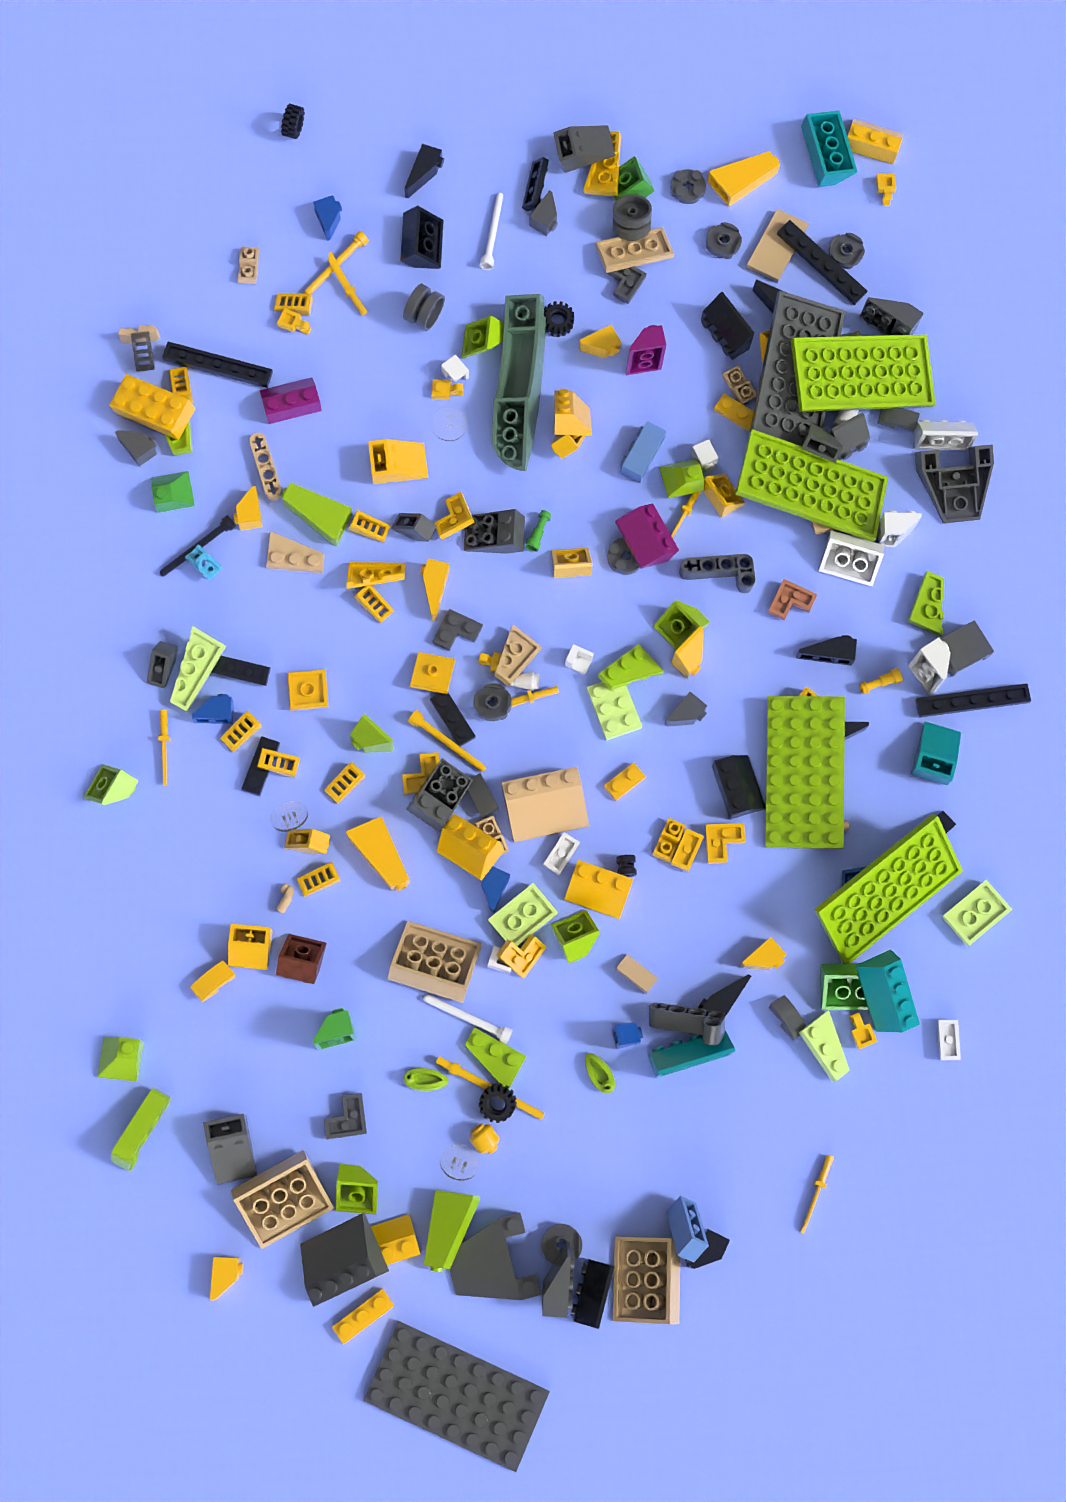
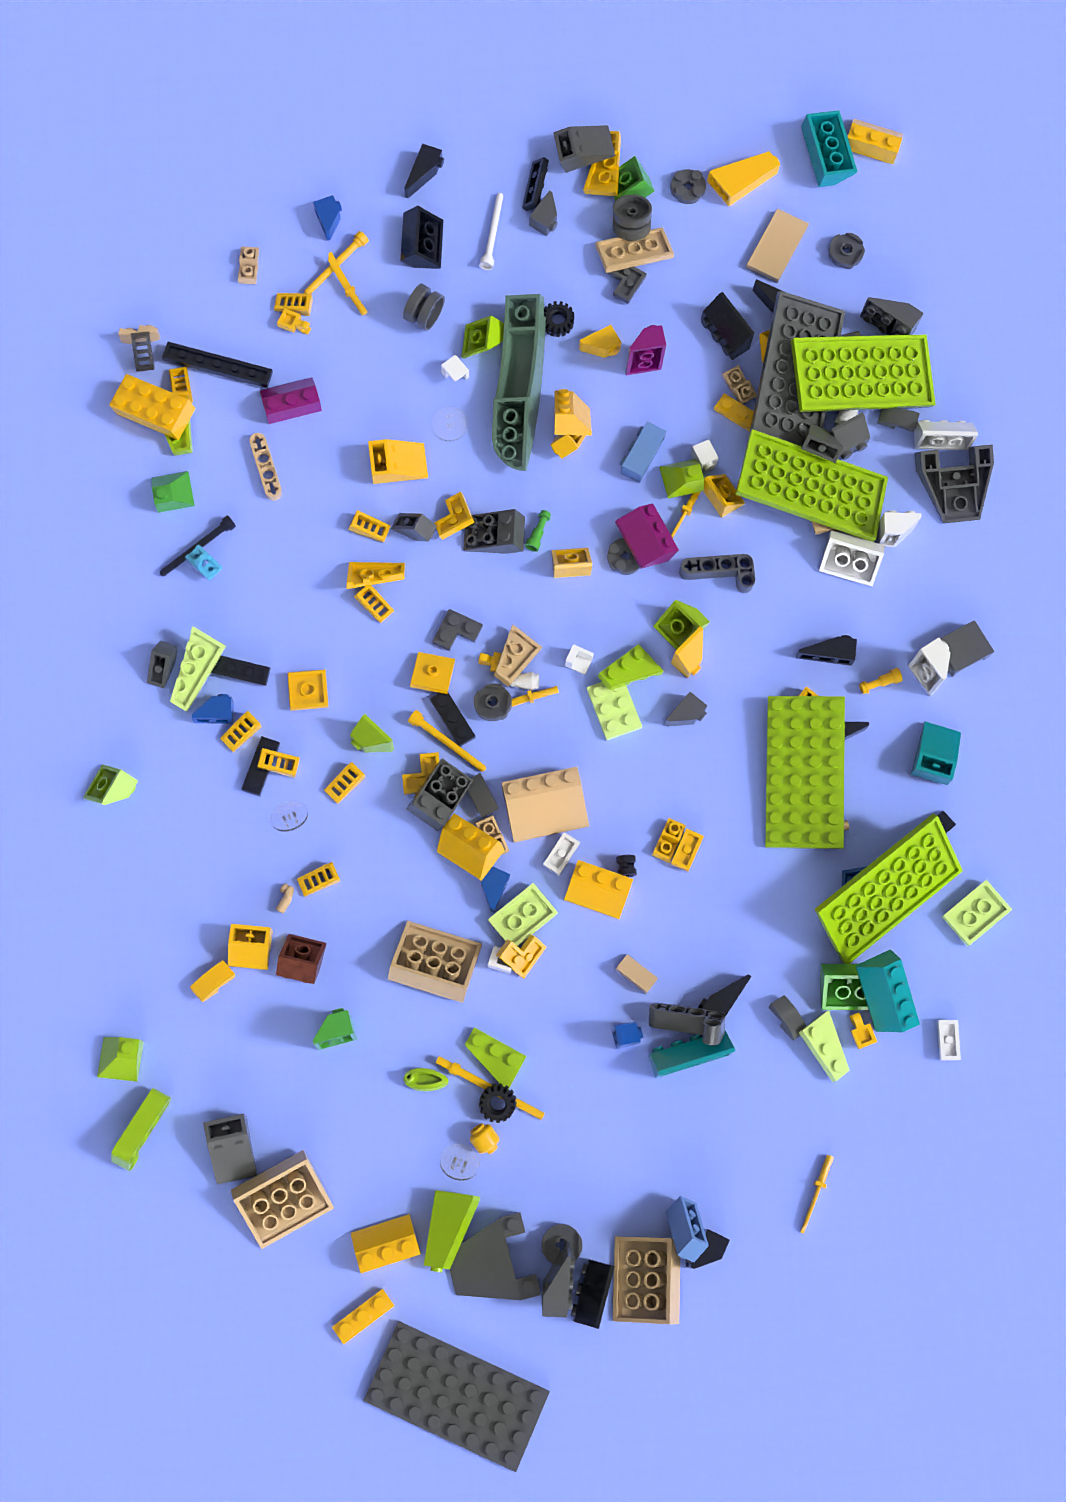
dark grey slope [115,430,157,467] -> none
yellow sword [158,710,170,786] -> none
yellow slope [210,1257,244,1300] -> none
yellow slope [233,486,263,530] -> none
tan wing [266,531,325,574] -> none
black tyre [281,103,305,139] -> none
lime slope [281,482,353,546] -> none
yellow slope [284,829,330,854] -> none
dark grey slope [300,1212,389,1307] -> none
dark grey plate [324,1093,367,1140] -> none
lime slope [336,1164,378,1214] -> none
yellow slope [346,816,410,891] -> none
yellow slope [420,558,450,621] -> none
white piece [423,995,513,1044] -> none
yellow plate [431,379,464,400] -> none
lime slope [551,910,600,963] -> none
lime arm [585,1053,615,1094] -> none
yellow plate [604,762,646,801] -> none
yellow plate [705,823,746,864] -> none
dark grey plate [706,222,742,259] -> none
black slope [712,755,766,820] -> none
yellow slope [740,937,787,970] -> none
nougat plate [768,579,818,621] -> none
black plate [777,220,868,305] -> none
yellow plate [876,174,896,206] -> none
lime wing [907,571,944,637] -> none
black plate [916,683,1031,718] -> none

